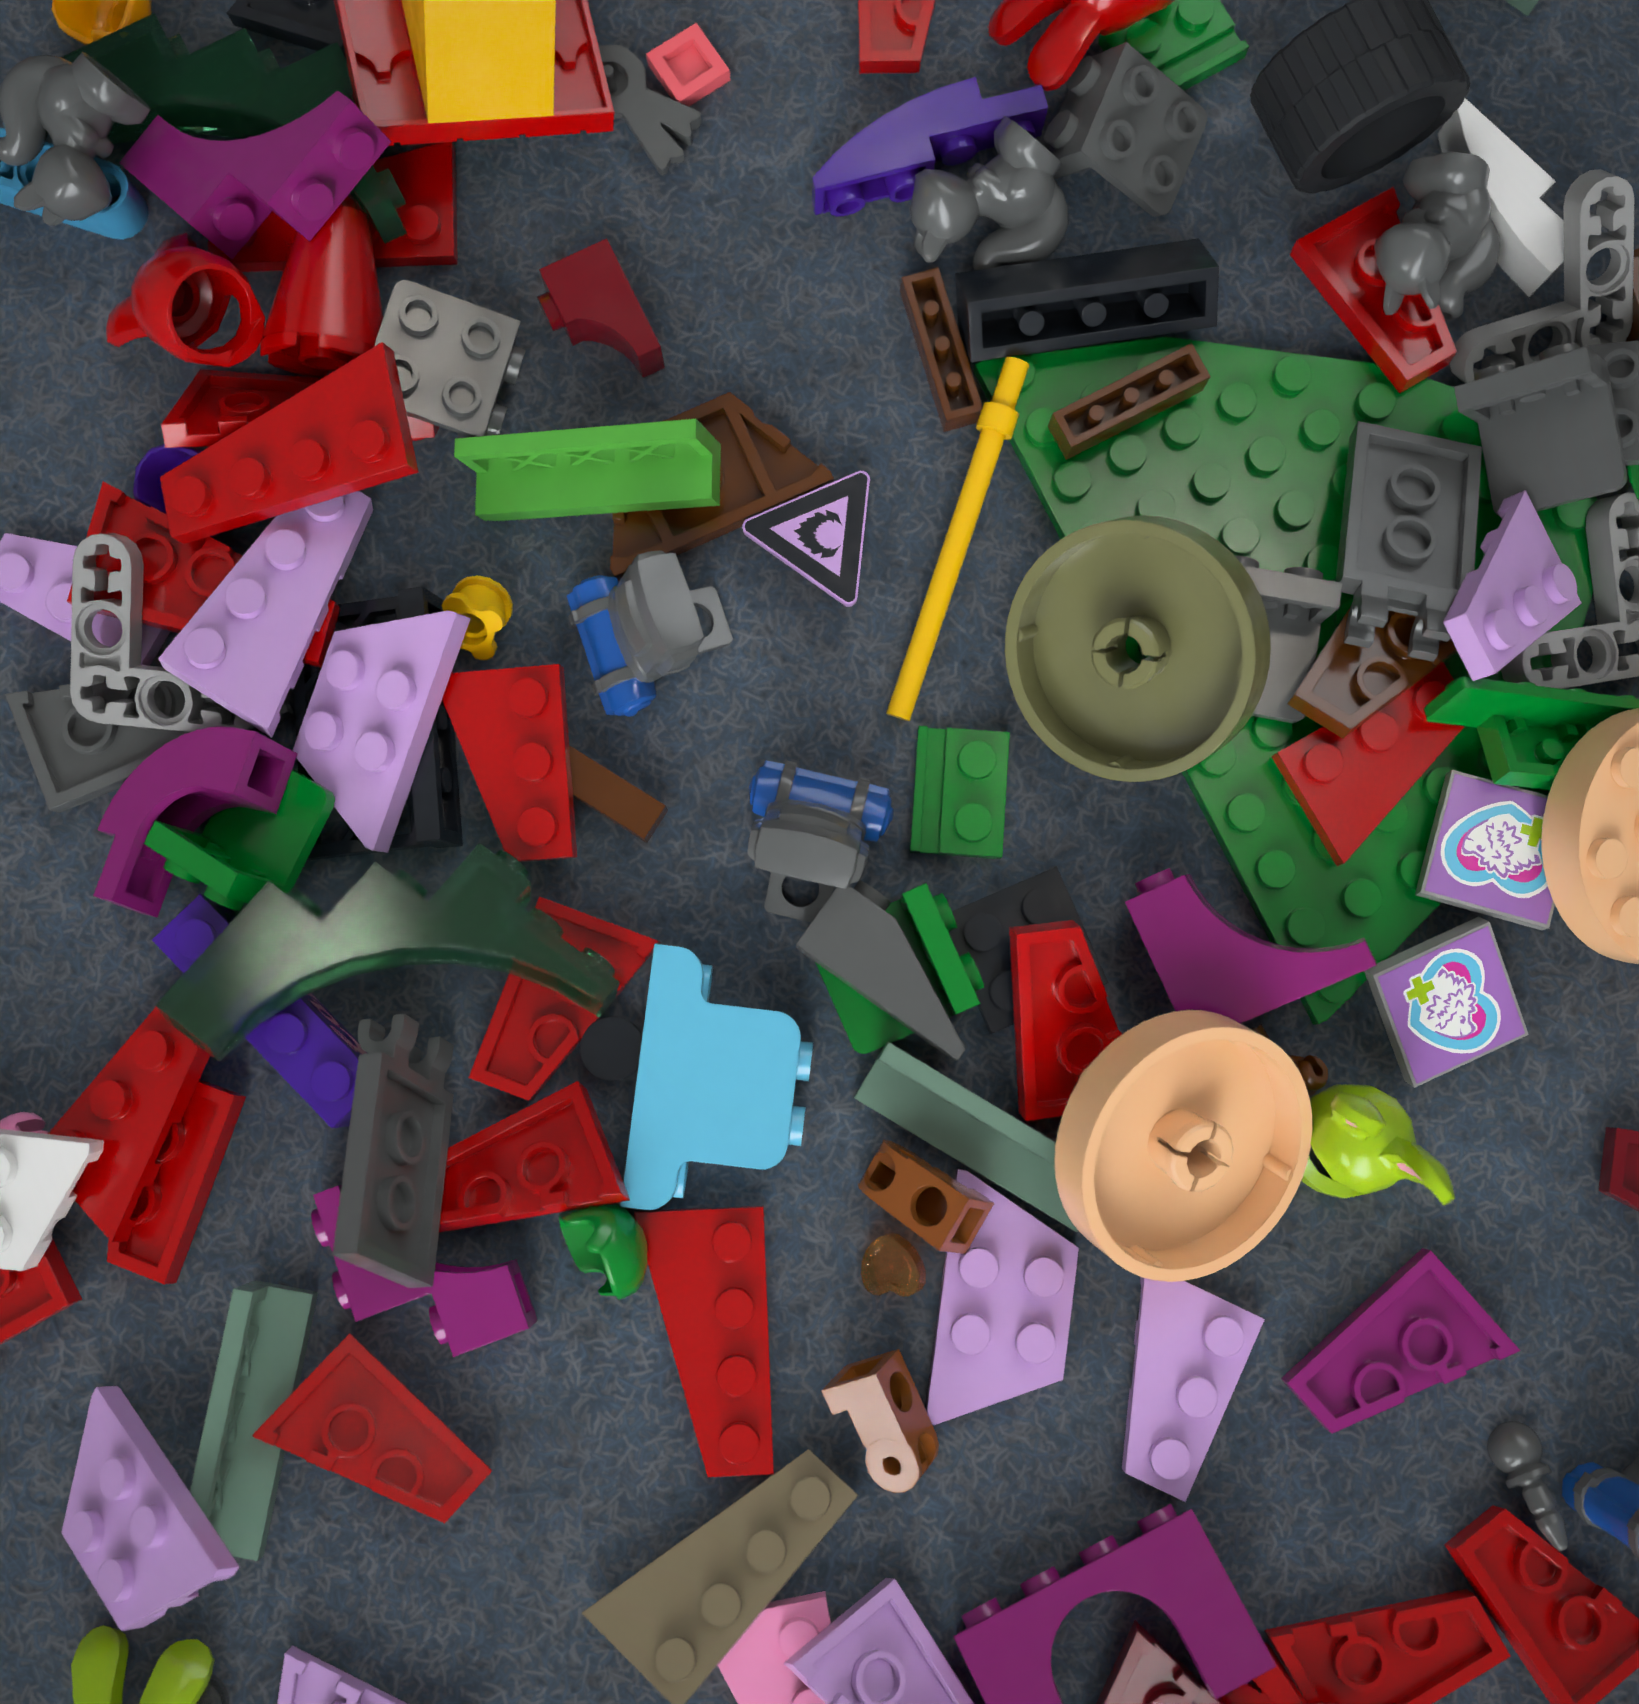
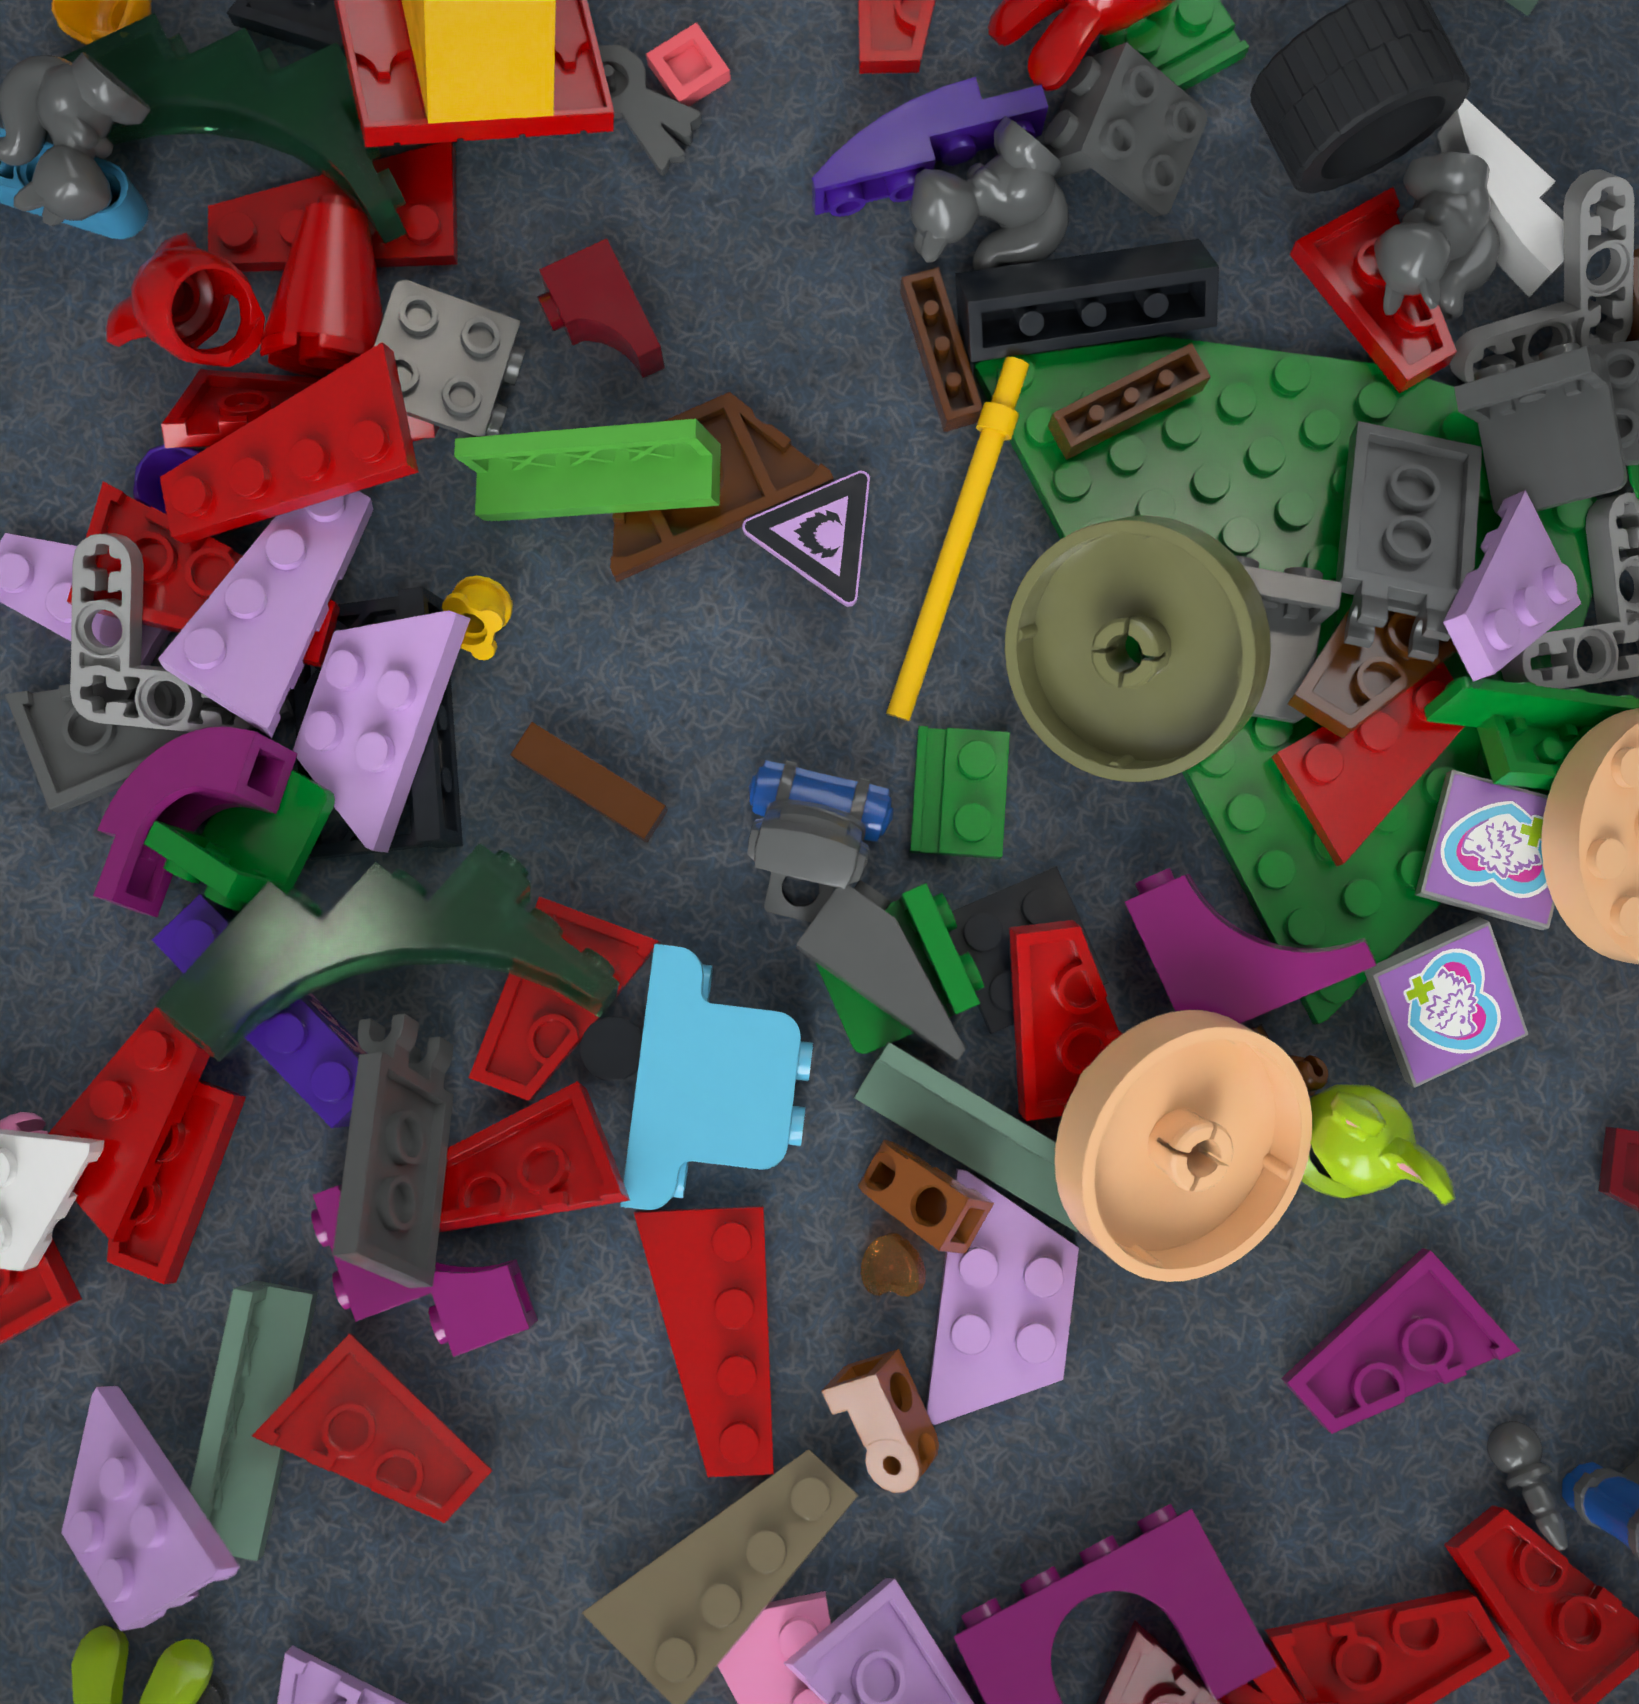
magenta arch [119,91,391,259] -> none
red wing [442,664,577,863] -> none
green hair [558,1203,648,1299] -> none
dark grey piece [567,551,733,717] -> none
lavender wing [1122,1277,1265,1502] -> none

